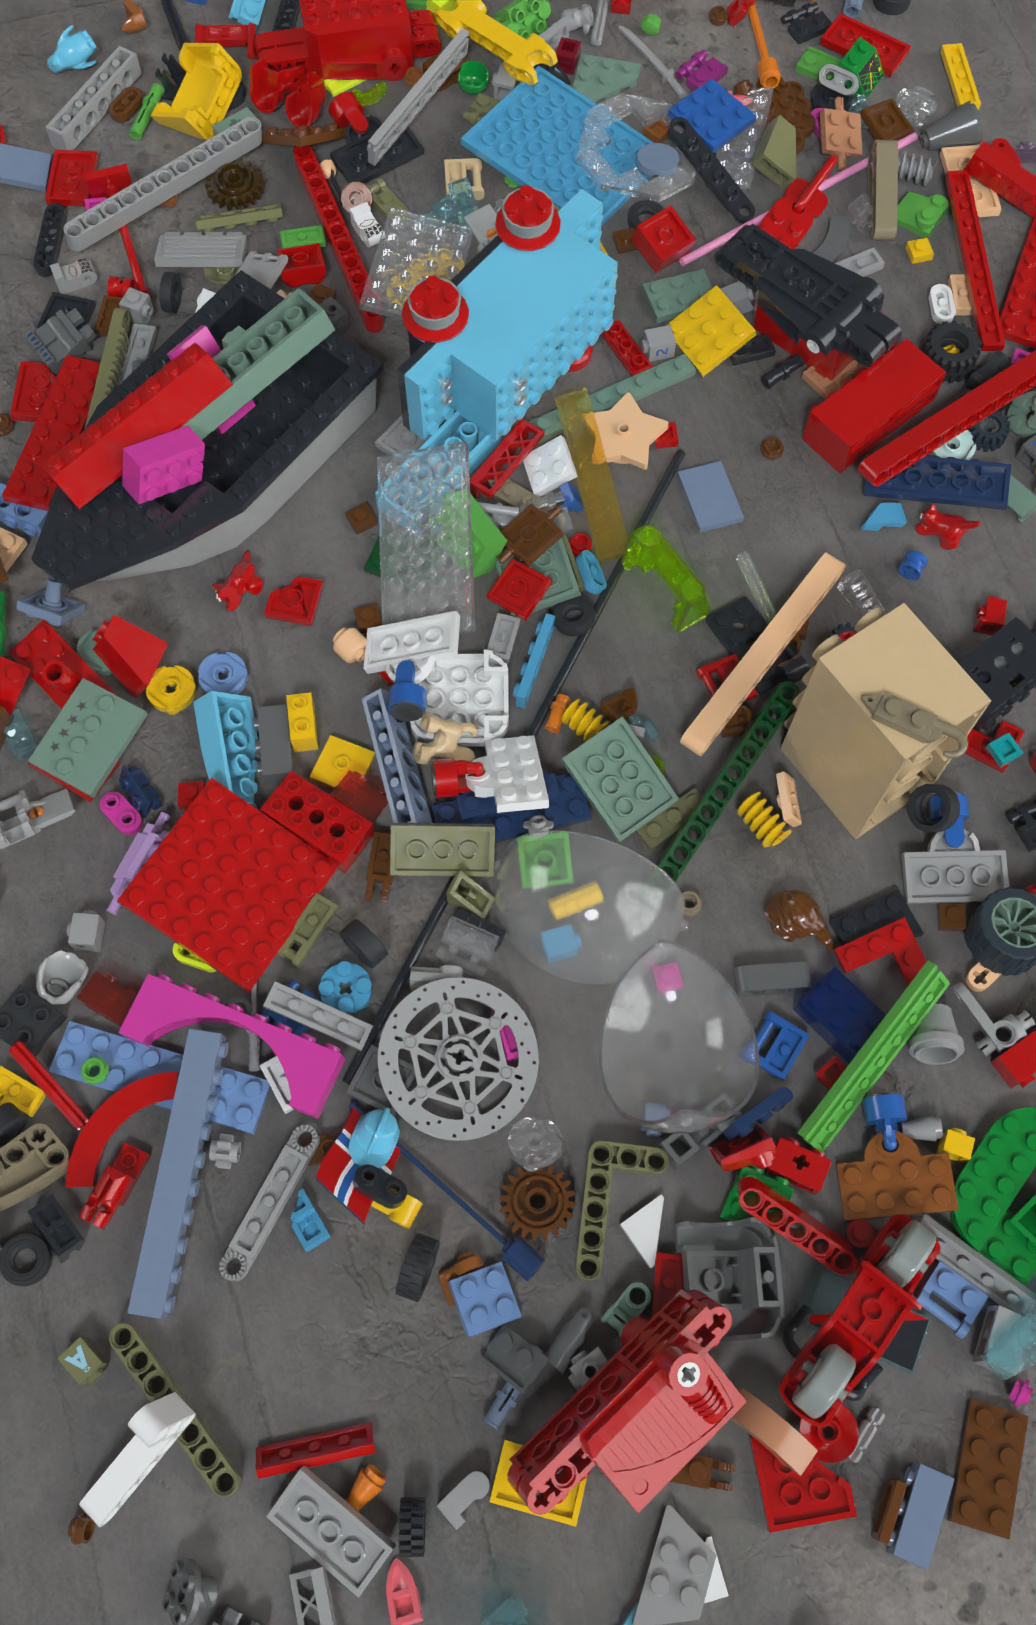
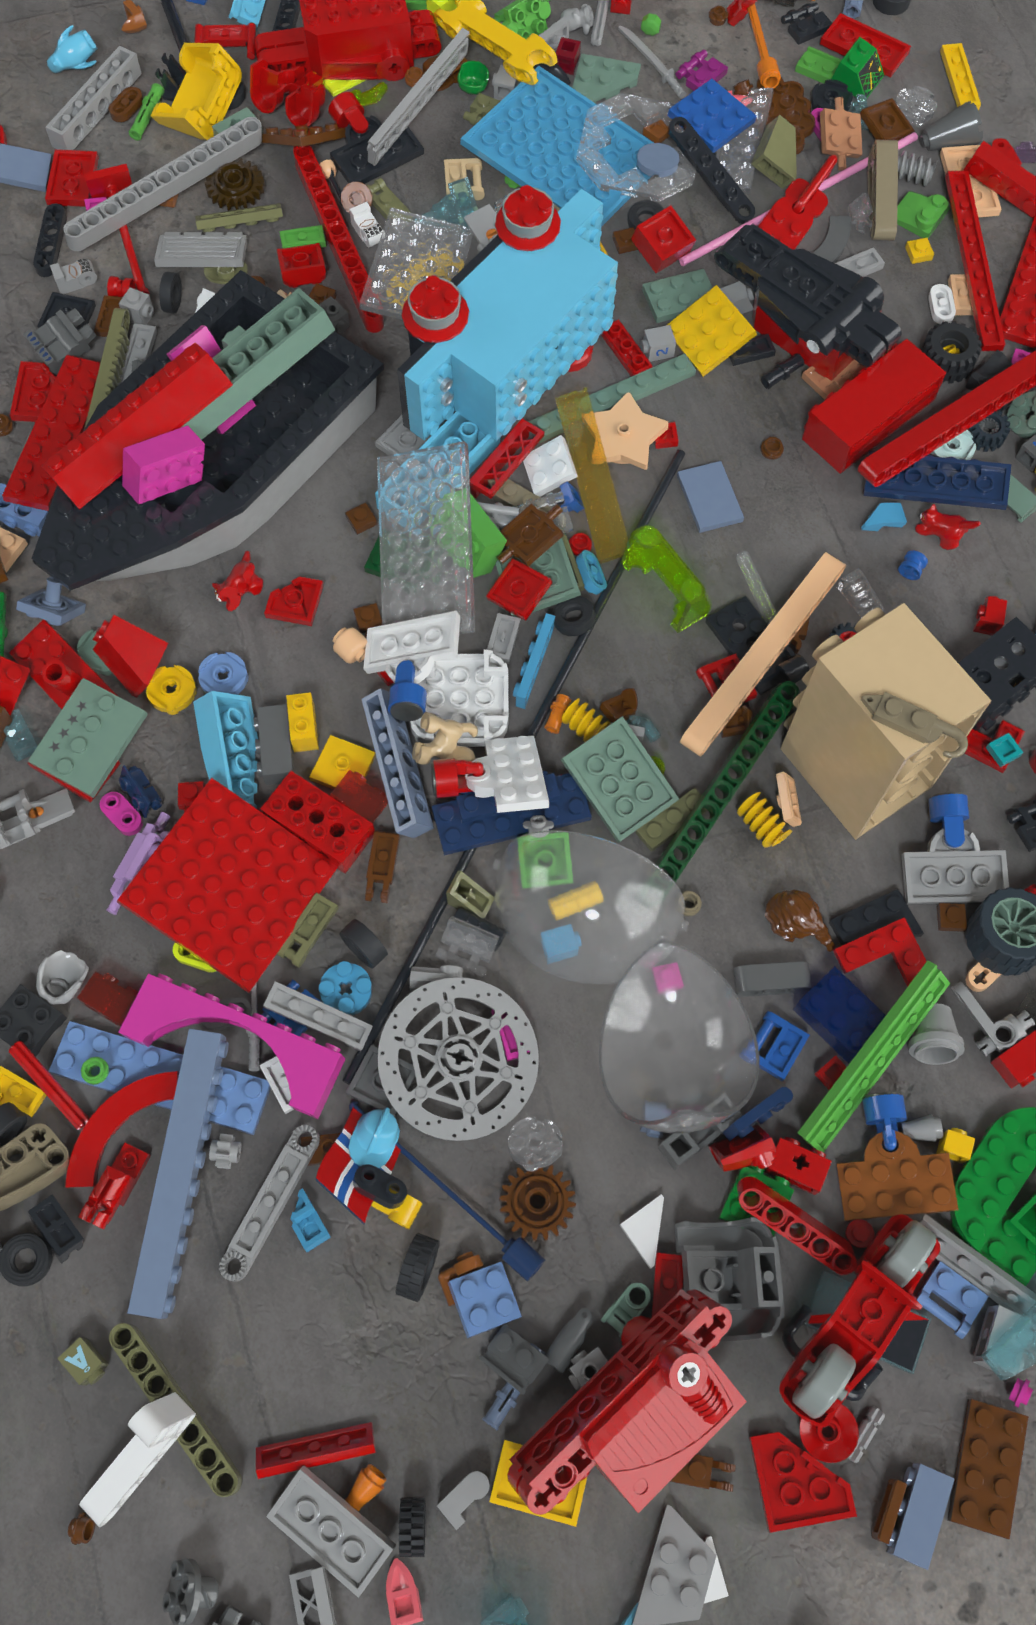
light grey brick [67,910,106,952] -> none
light grey plate [235,251,288,289] -> none
olive plate [390,823,495,877] -> none
olive beam [575,1141,669,1283] -> none
nougat arch [730,1384,818,1476] -> none
light grey plate [819,64,859,96] -> none
black tyre [907,784,960,832] -> none

